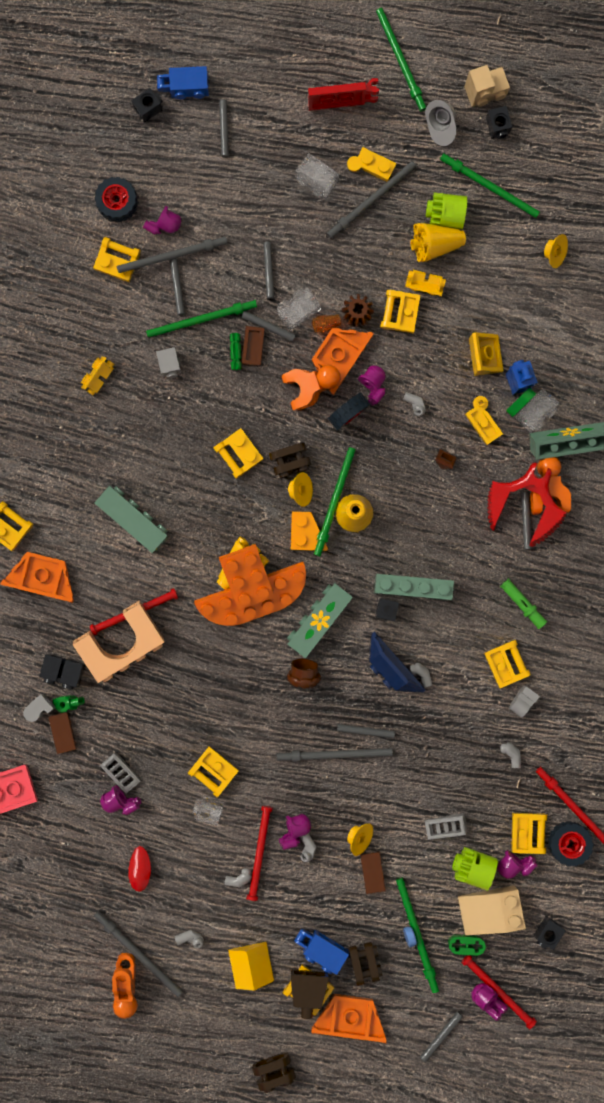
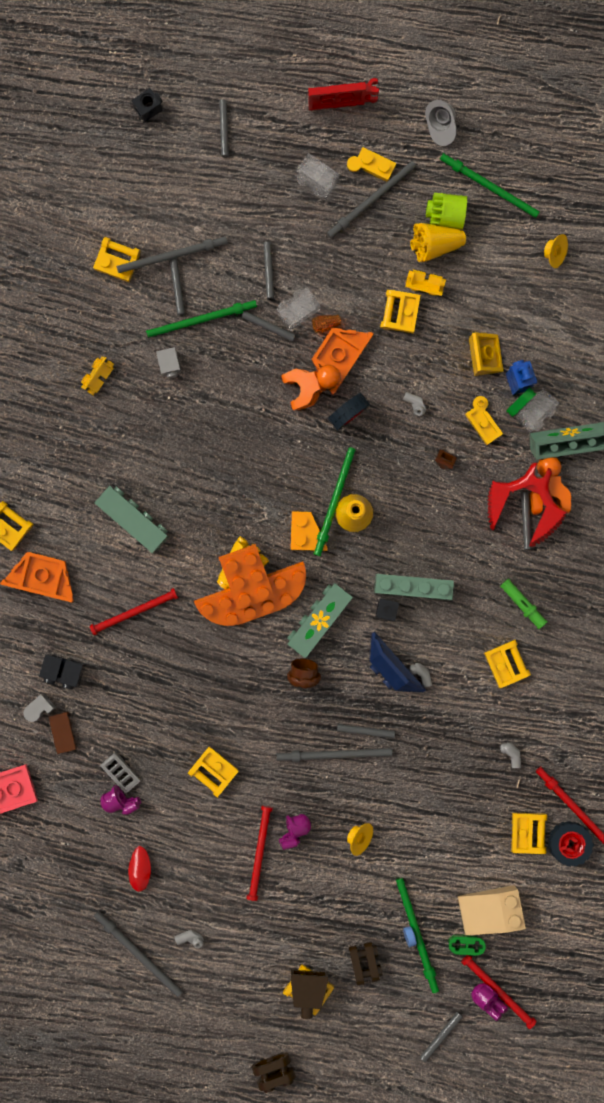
green piece [53,695,85,712] -> none
light nougat arch [73,600,164,683] -> none
black wheel [95,177,138,222] -> none
orange piece [112,953,138,1019] -> none
magenta piece [143,205,182,235] -> none
blue brick [157,66,209,100] -> none
clear brick [193,795,225,826] -> none
yellow plate [214,428,263,479] -> none
light grey arm [225,868,252,888] -> none
yellow slope [228,942,274,990] -> none
green axle [230,333,242,371] -> none
reddish brown tile [242,326,265,367] -> none
dark brown brick [269,442,312,478] -> none
yellow piece [288,472,313,507] -> none
blue brick [294,928,349,975] -> none
light grey arm [300,833,316,862] -> none
orange wing [311,994,387,1043] -> none
reddish brown gear [342,294,374,327] -> none
magenta piece [358,365,386,406] -> none
reddish brown tile [360,851,385,894] -> none
green bar [376,8,426,112] -> none
light grey slope [425,813,468,840] -> none
lime gear [452,847,498,891] -> none
tan brick [464,65,510,107] -> none
black brick [486,106,512,139] -> none
magenta piece [497,850,538,879] -> none
light grey leg [509,685,540,718] -> none
black brick [534,916,566,951] -> none

